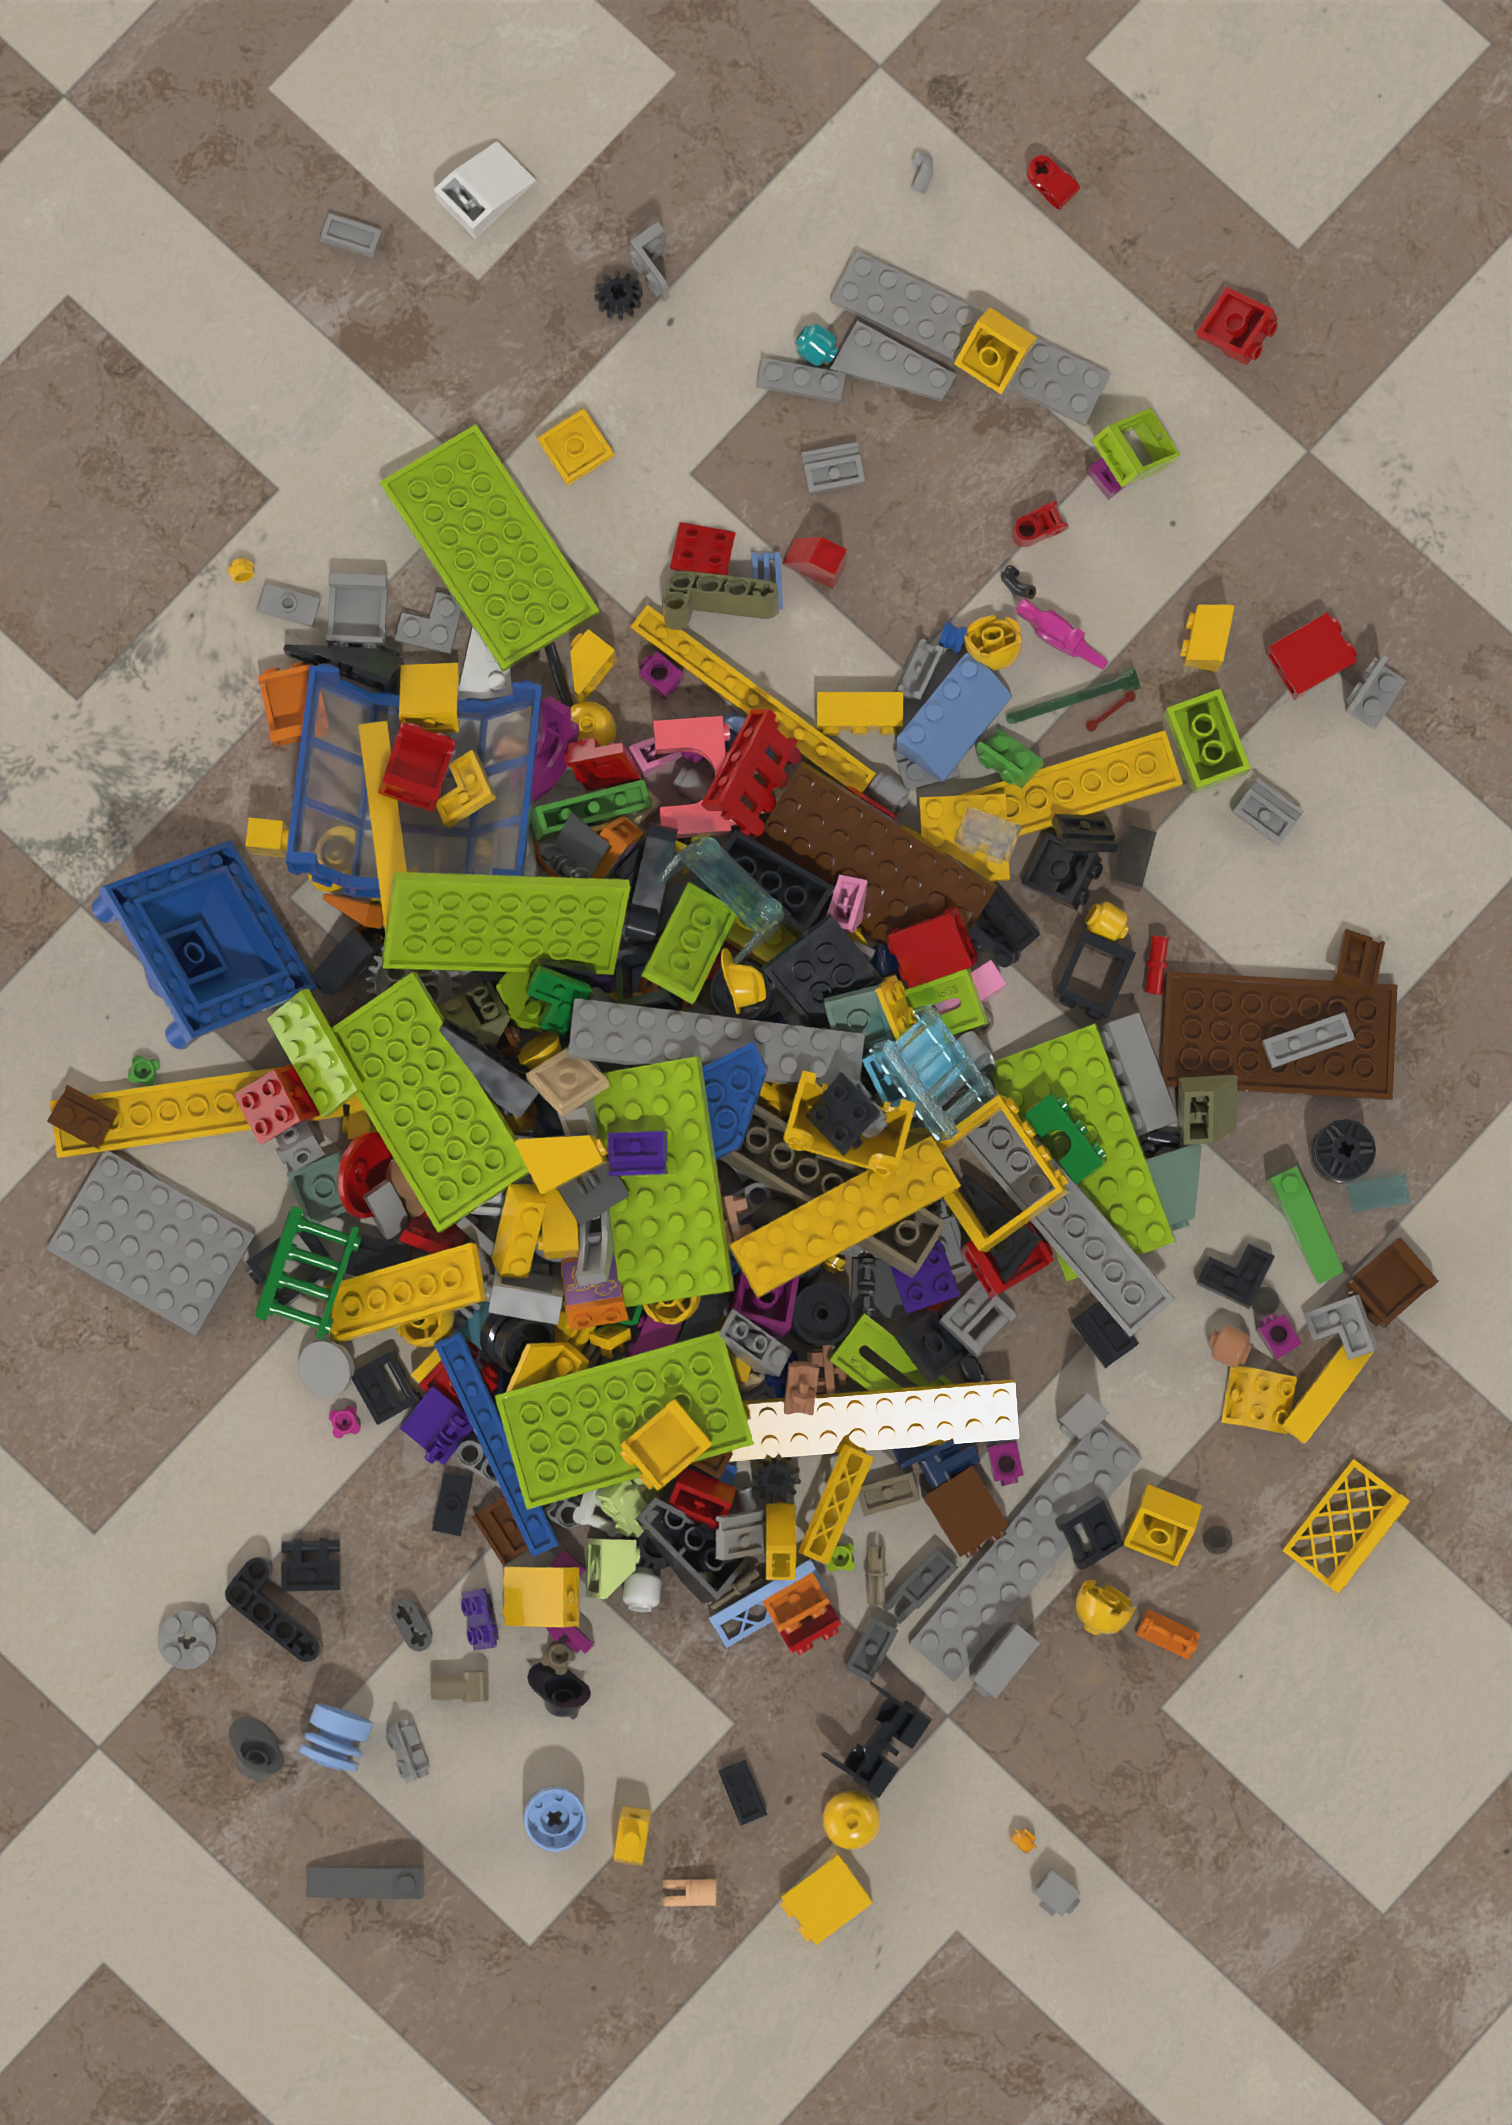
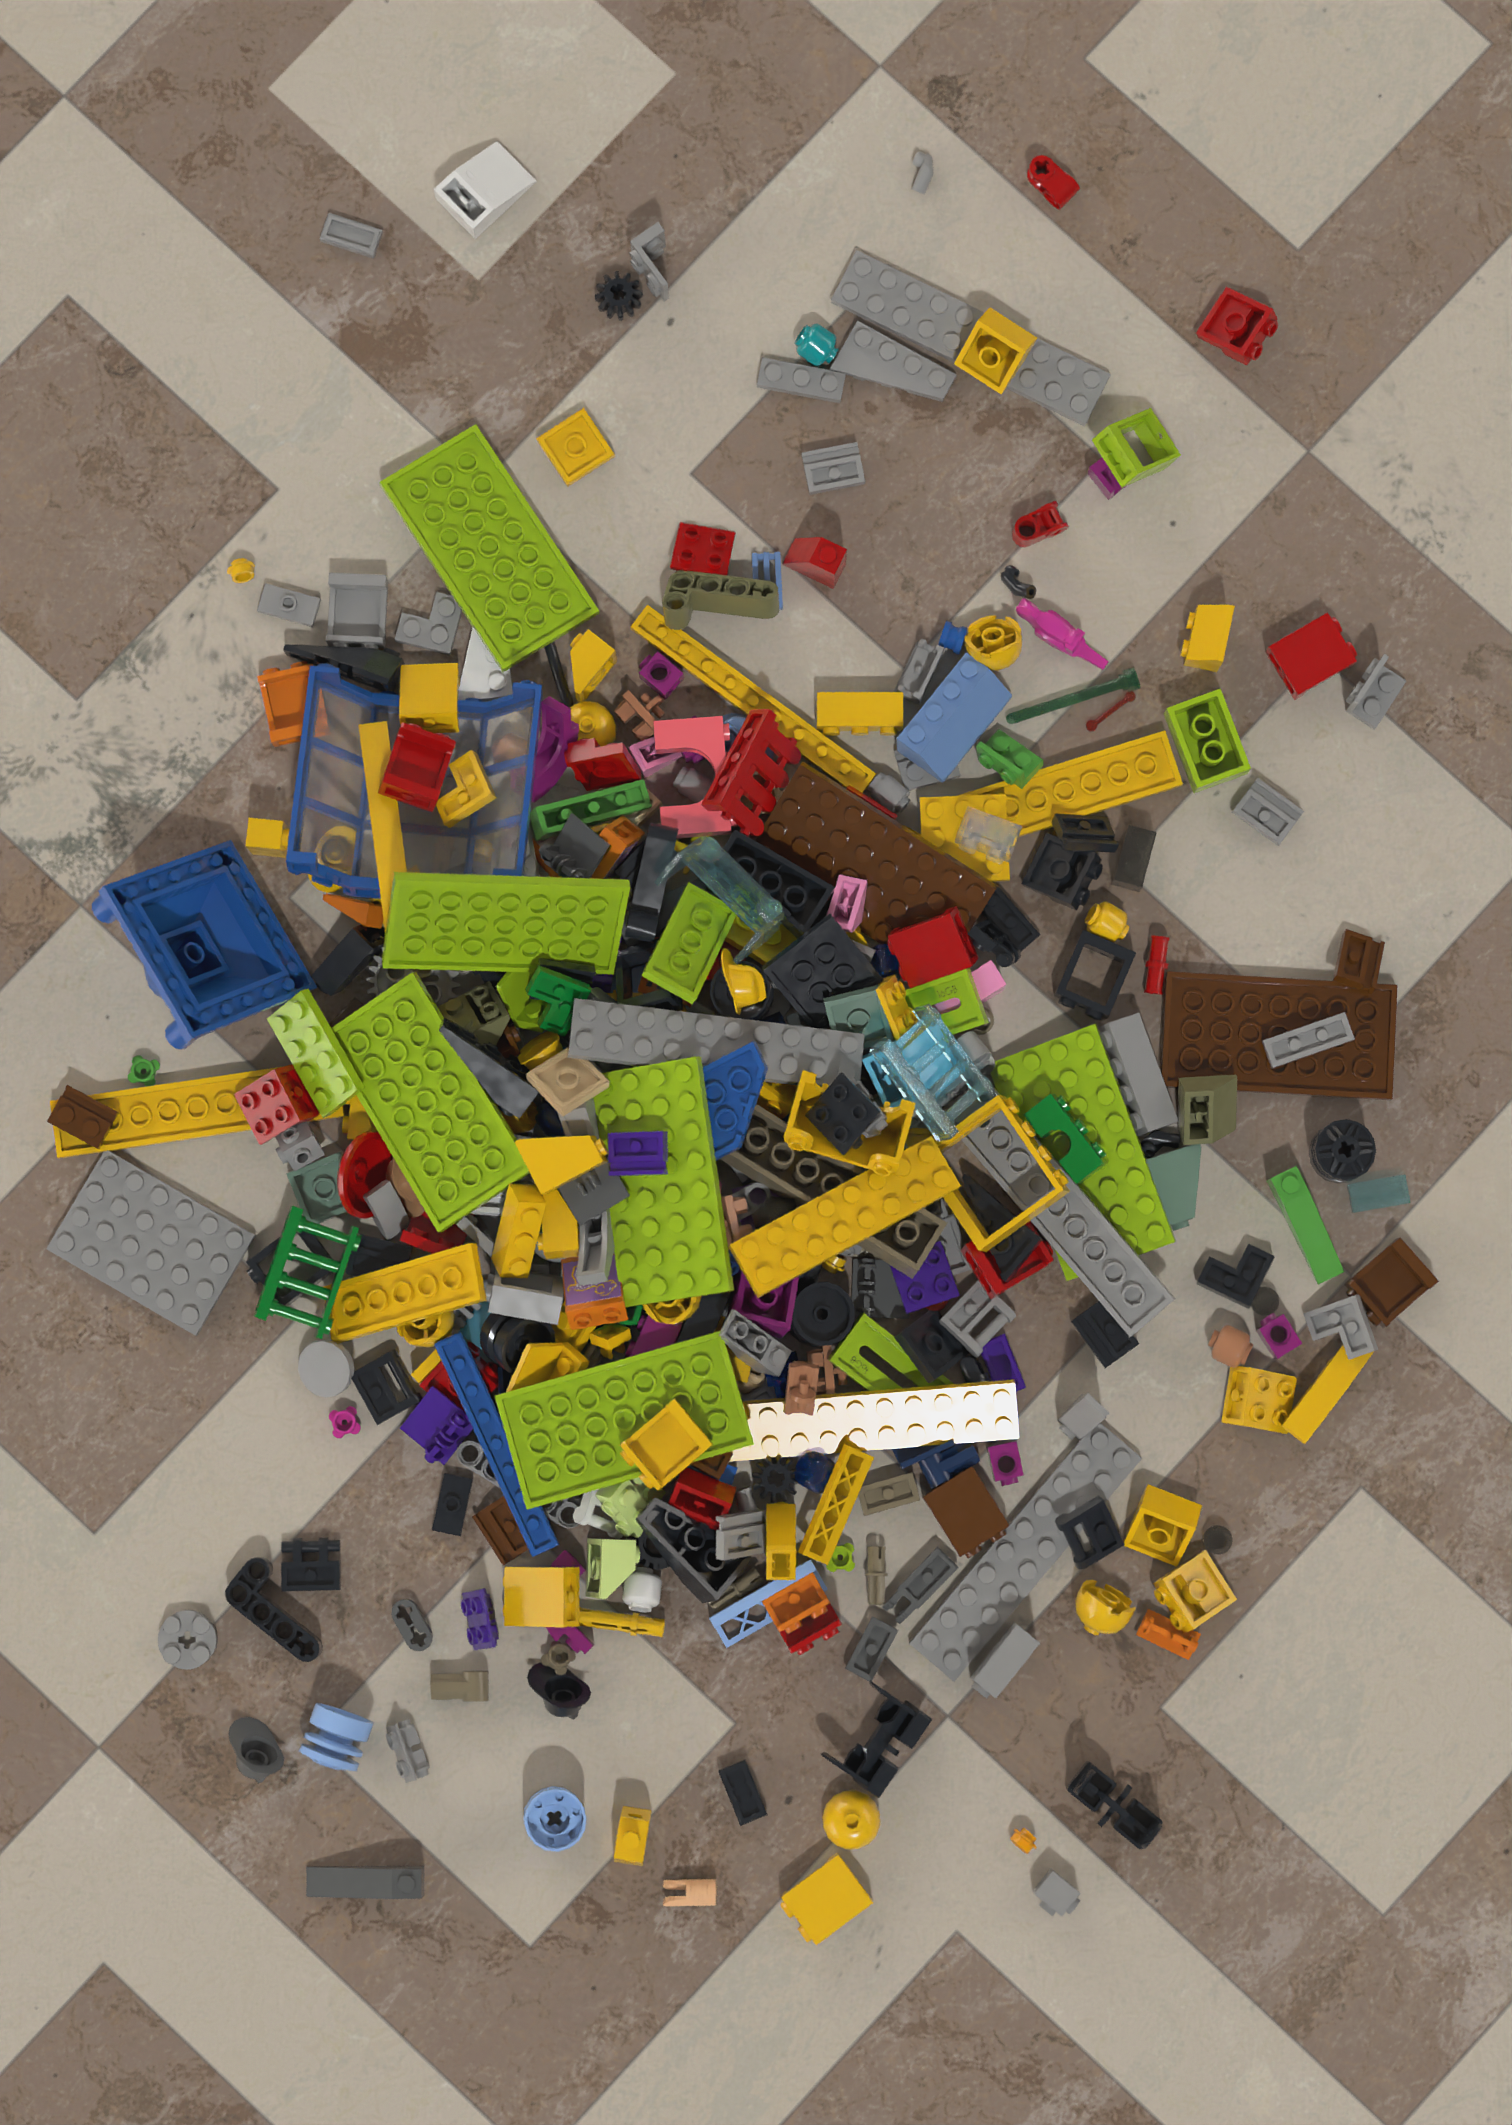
yellow fence [1282,1459,1410,1596] -> none
none -> yellow pin [579,1607,665,1638]
none -> nougat hips [614,690,665,742]
none -> clear blue head [795,1451,835,1494]
none -> dark purple tile [981,1334,1026,1392]
none -> black piece [1066,1761,1162,1849]
none -> yellow plate [1153,1550,1237,1633]

